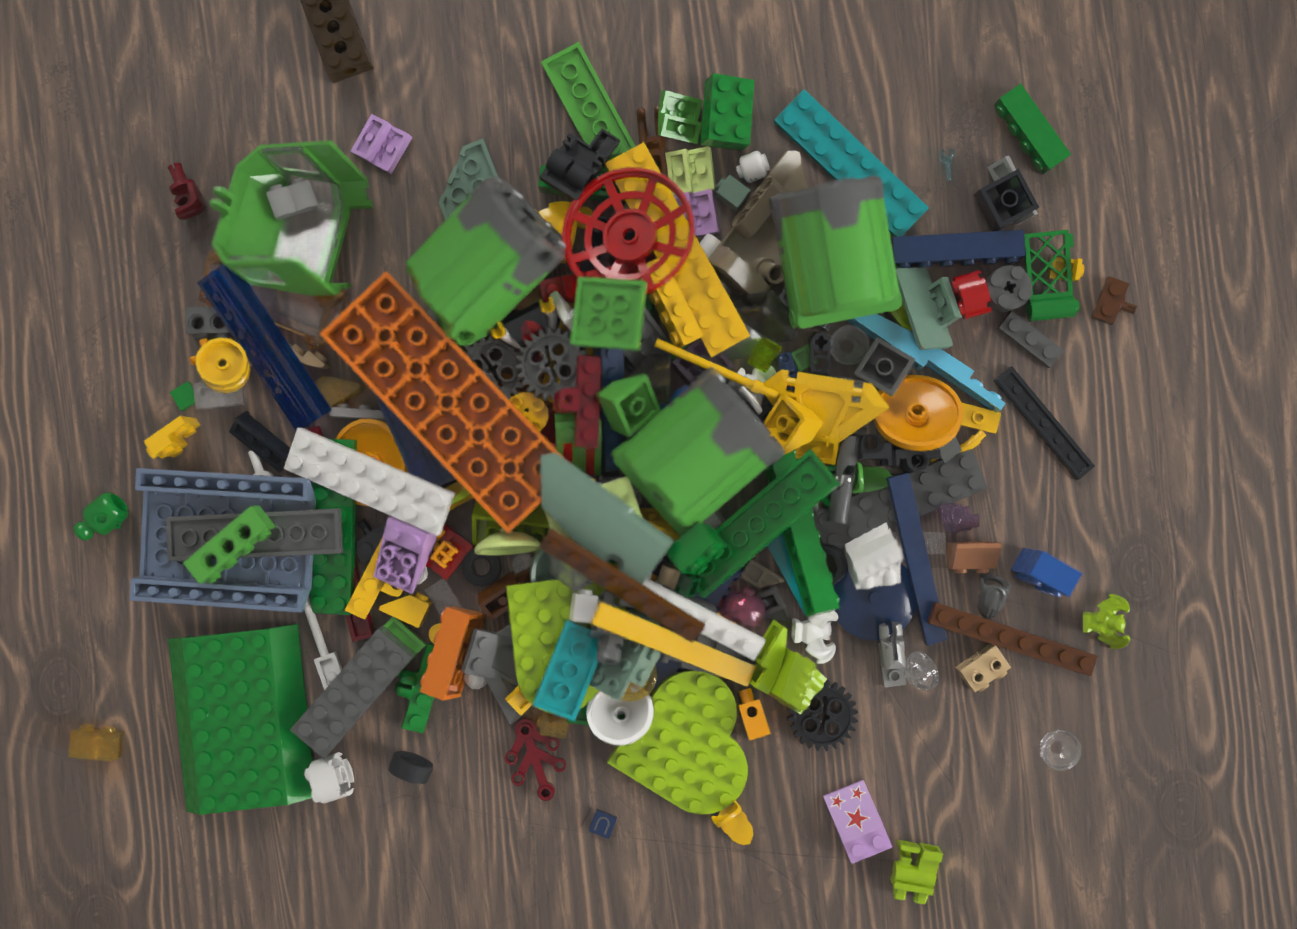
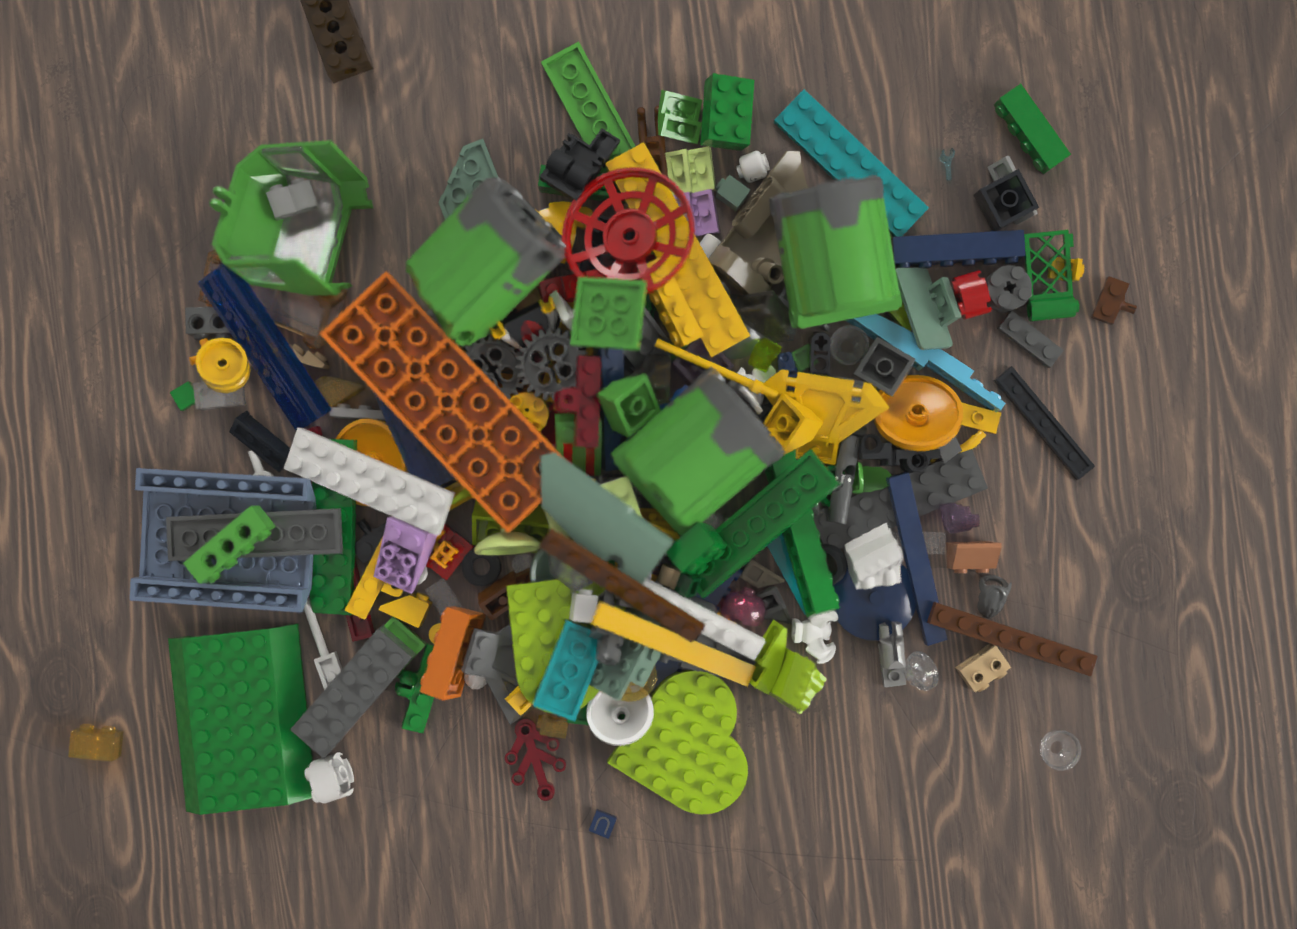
green piece [73,492,129,541] -> none
yellow plate [143,416,200,459] -> none
dark red piece [168,163,205,220] -> none
lavender slope [350,114,412,175] -> none
black tyre [388,751,433,784] -> none
yellow piece [711,800,753,845] -> none
light orange torso [738,688,771,740] -> none
black gear [787,679,858,751] -> none
lavender slope [823,780,892,864] -> none
lime hips [890,839,943,905] -> none
blue brick [1011,548,1083,598] -> none
lime animal [1083,594,1130,649] -> none

